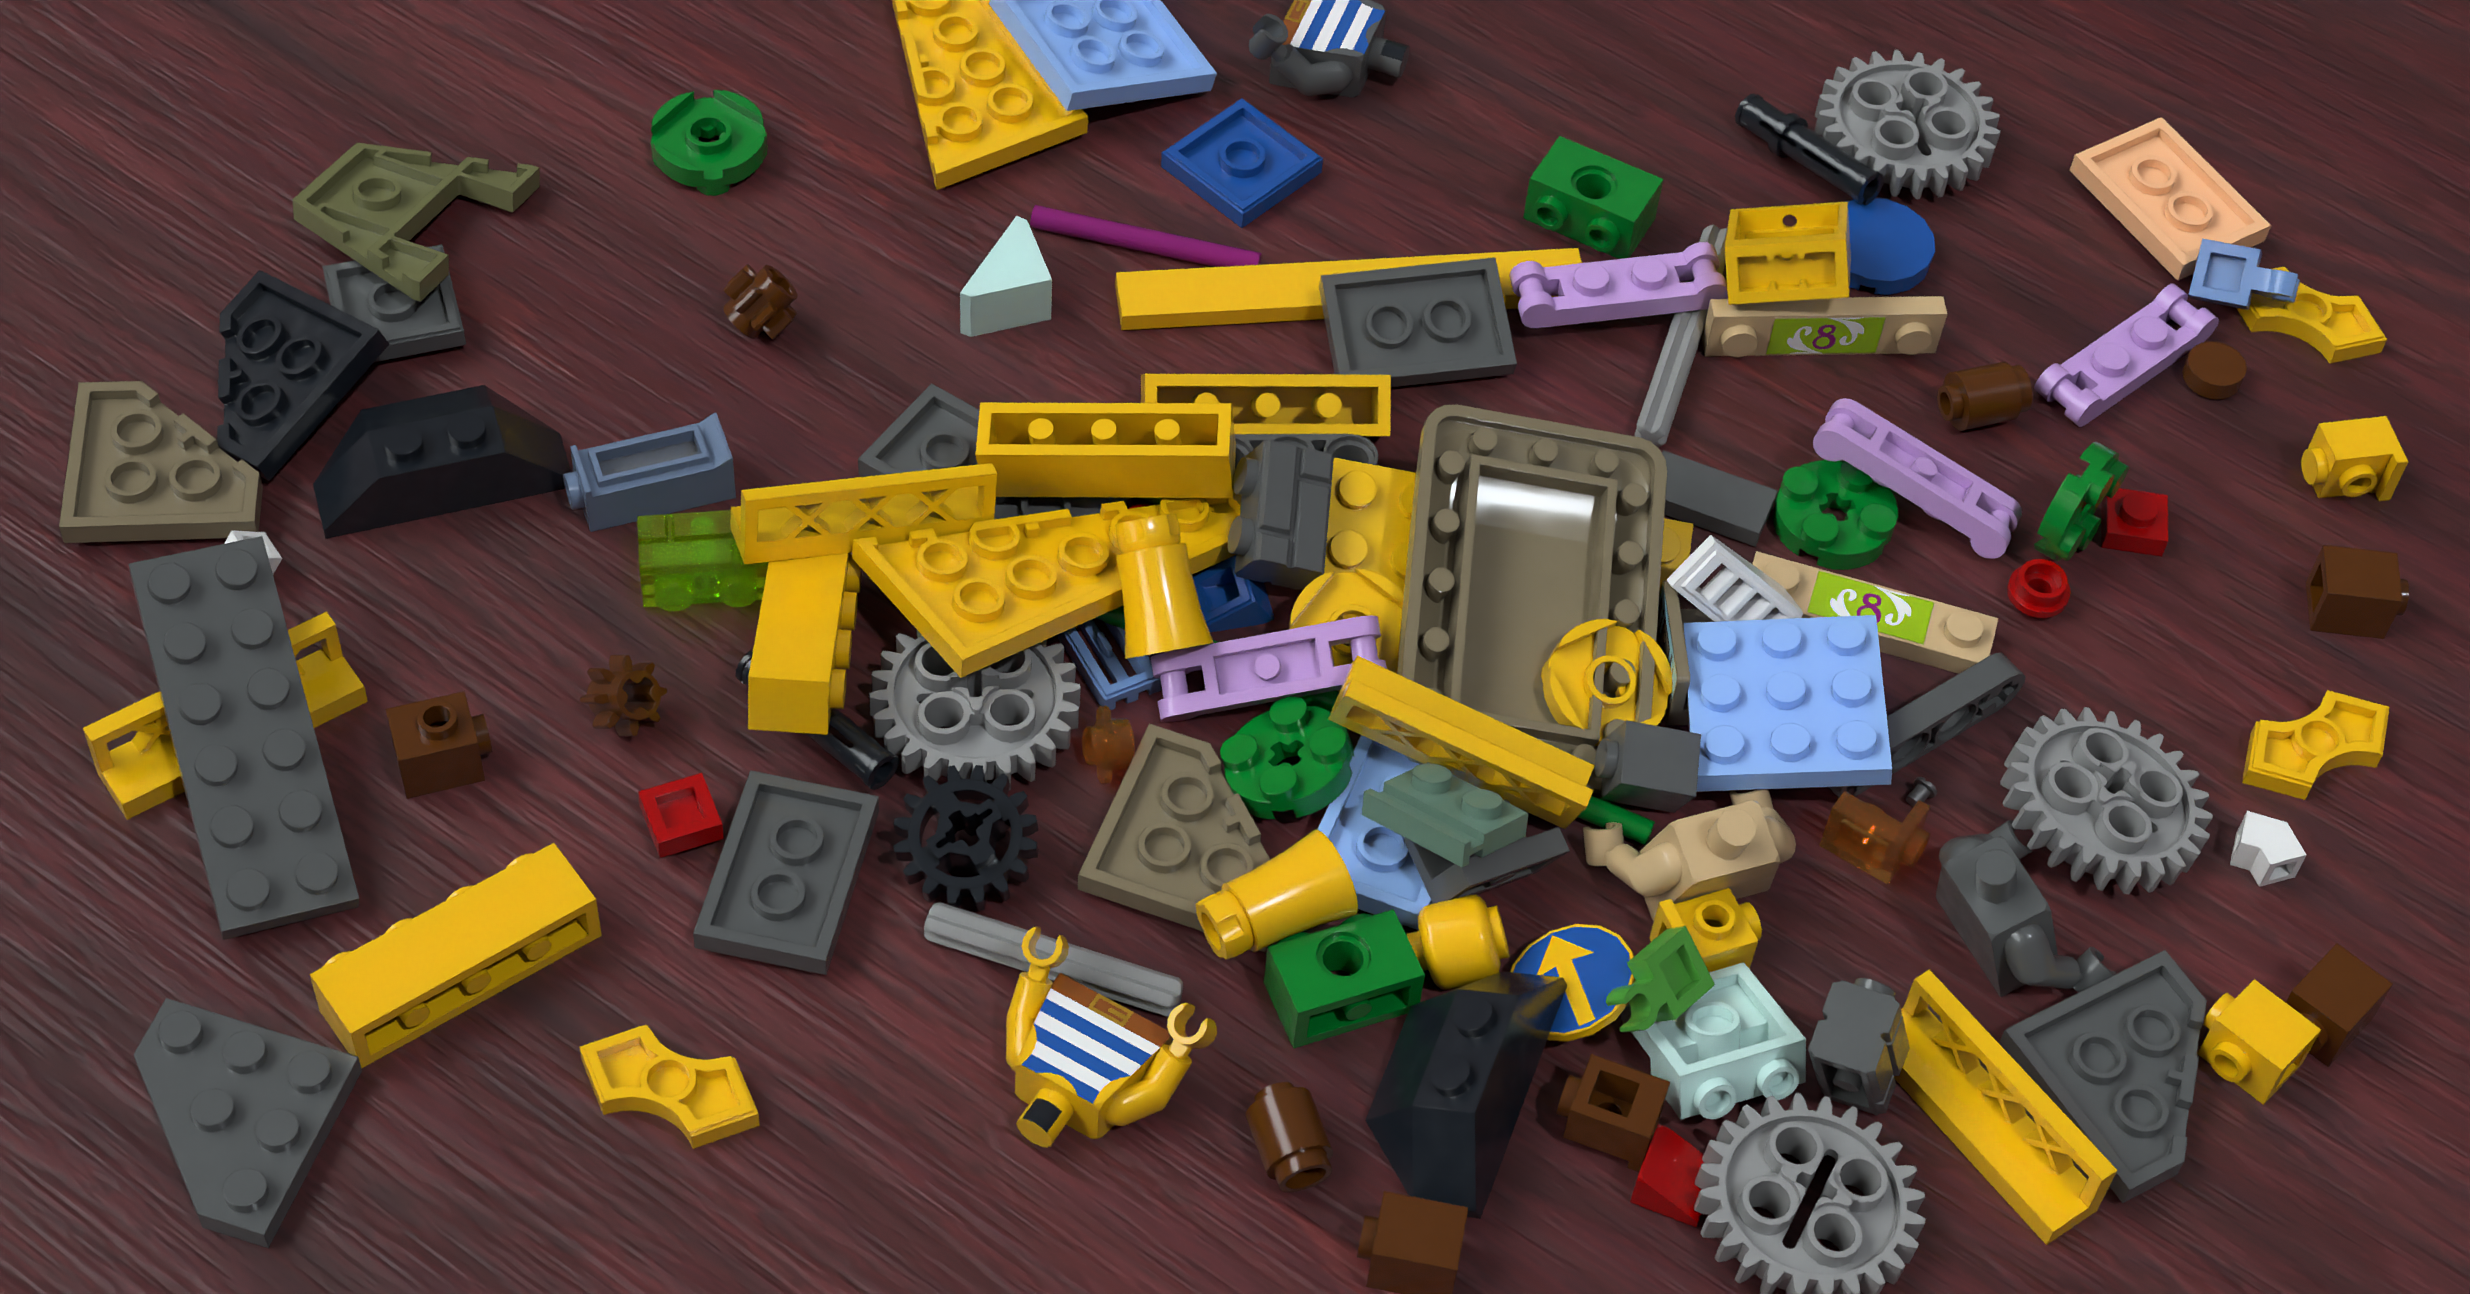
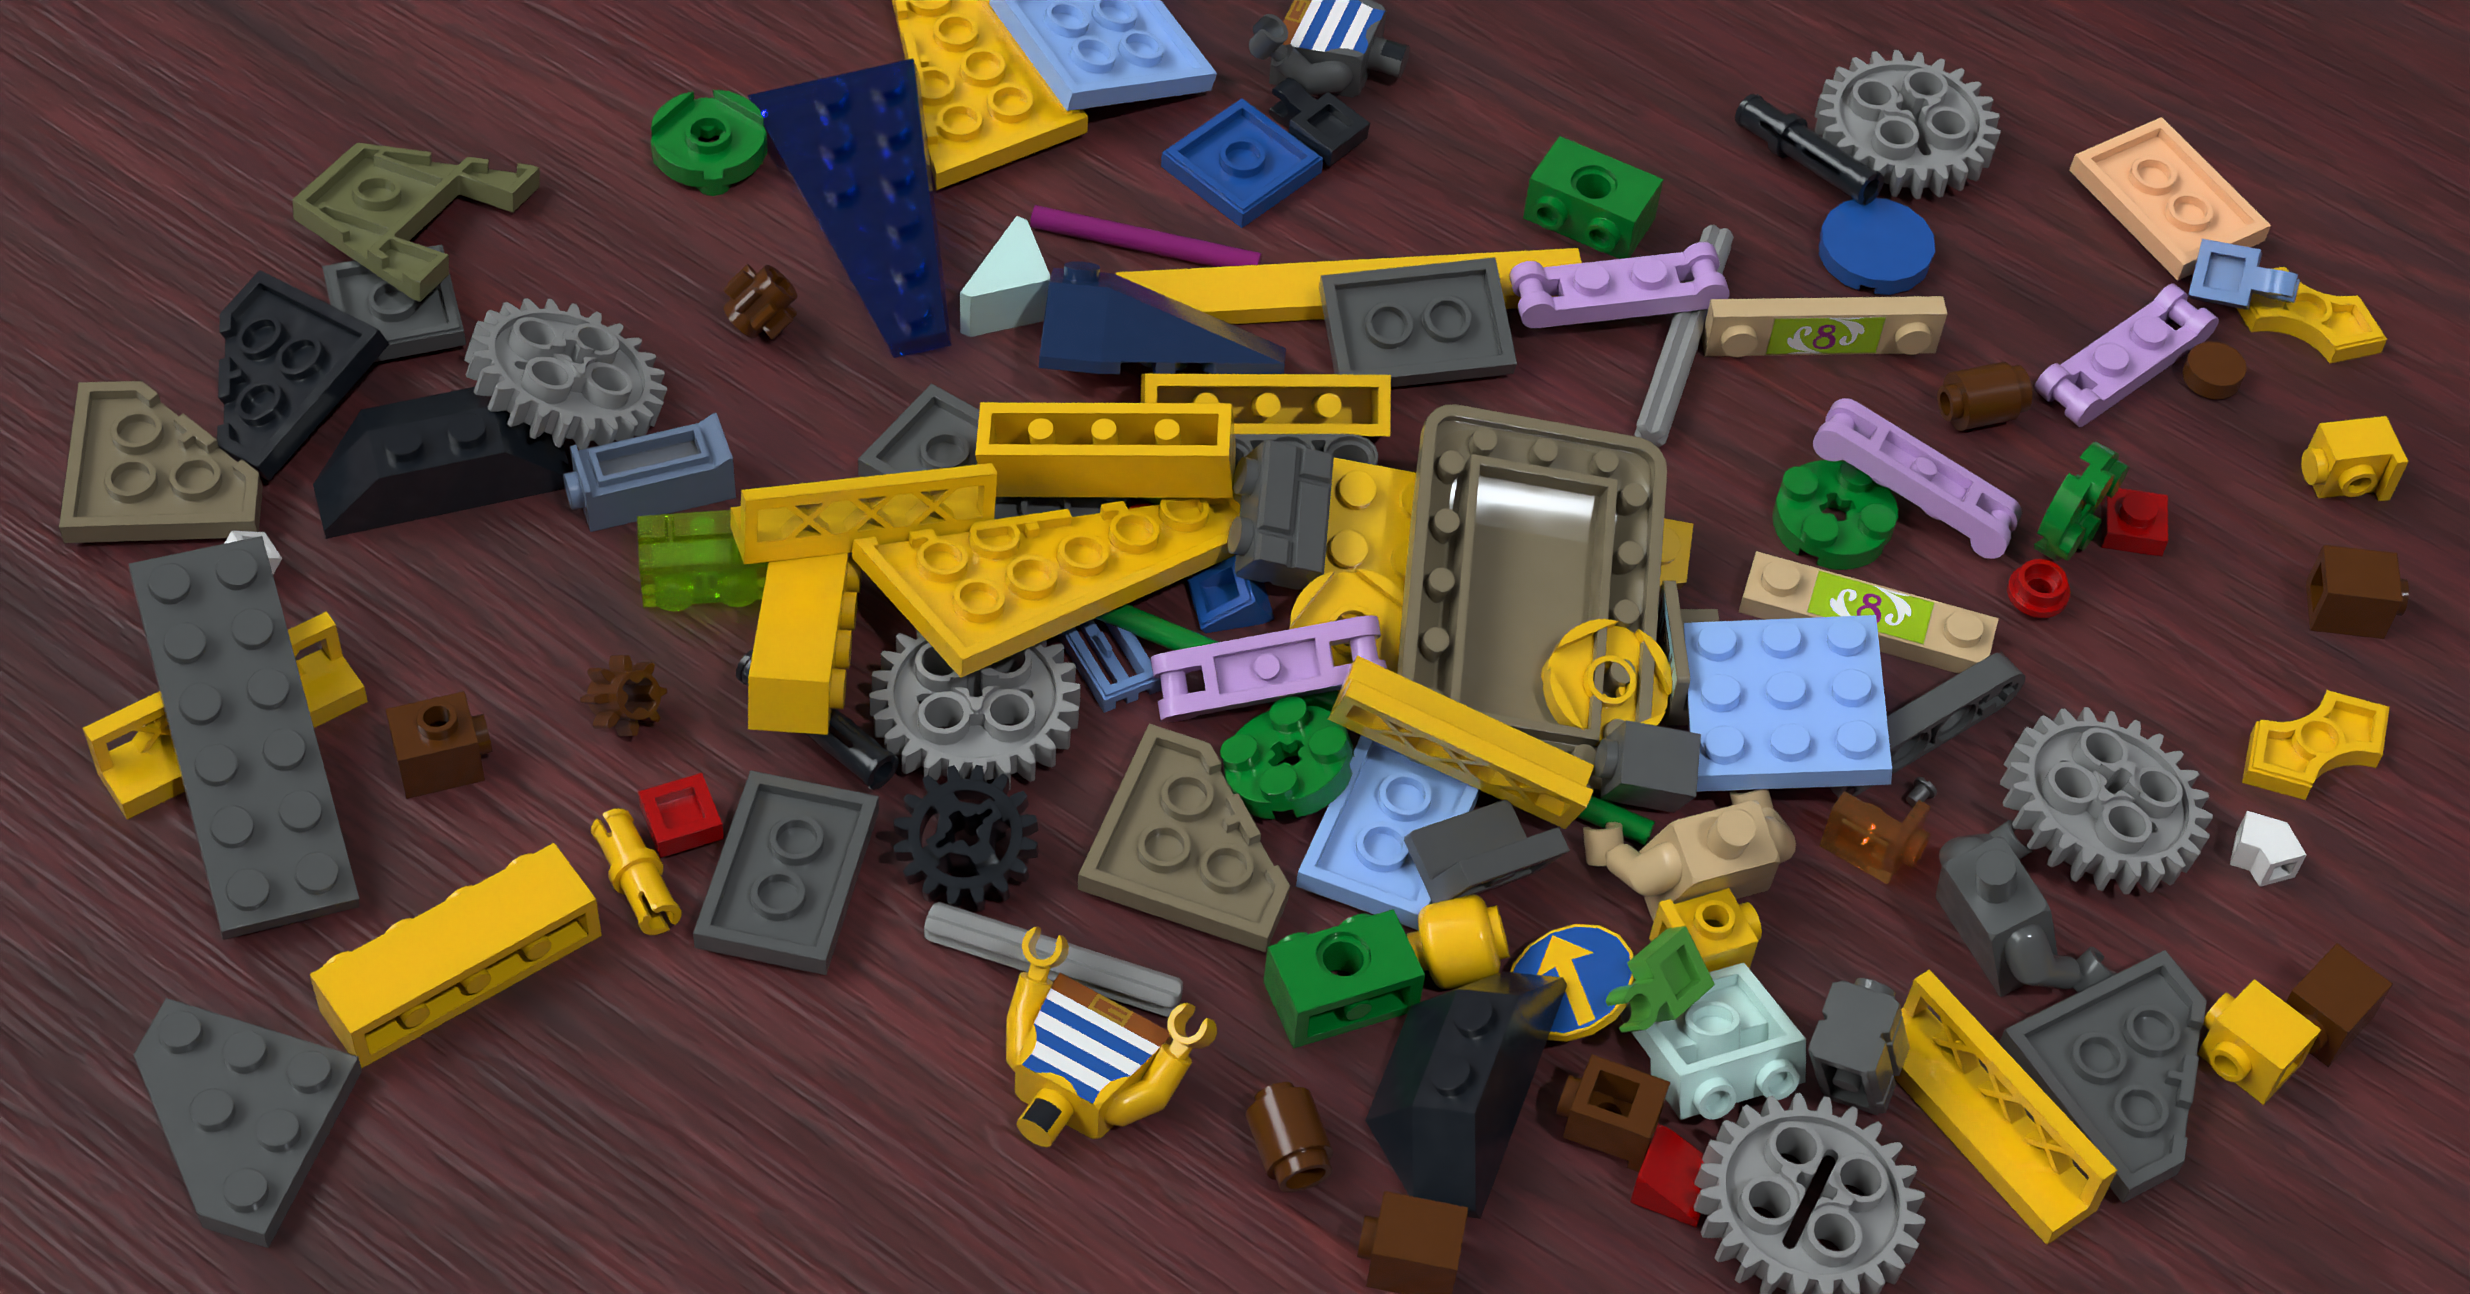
yellow tile [579,1024,760,1149] -> none
clear orange plate [1082,706,1135,784] -> none
yellow plant [1115,514,1214,659] -> none
yellow plant [1196,829,1358,960] -> none
sand green plate [1362,762,1528,867] -> none
dark grey tile [1662,450,1778,547] -> none
white slope [1667,535,1803,622] -> none
yellow window [1725,202,1851,305] -> none
none -> light grey gear [464,298,667,450]
none -> yellow pin [591,808,682,935]
none -> clear blue wing [747,59,952,358]
none -> dark blue wedge [1039,261,1286,374]
none -> black plate [1269,78,1370,167]

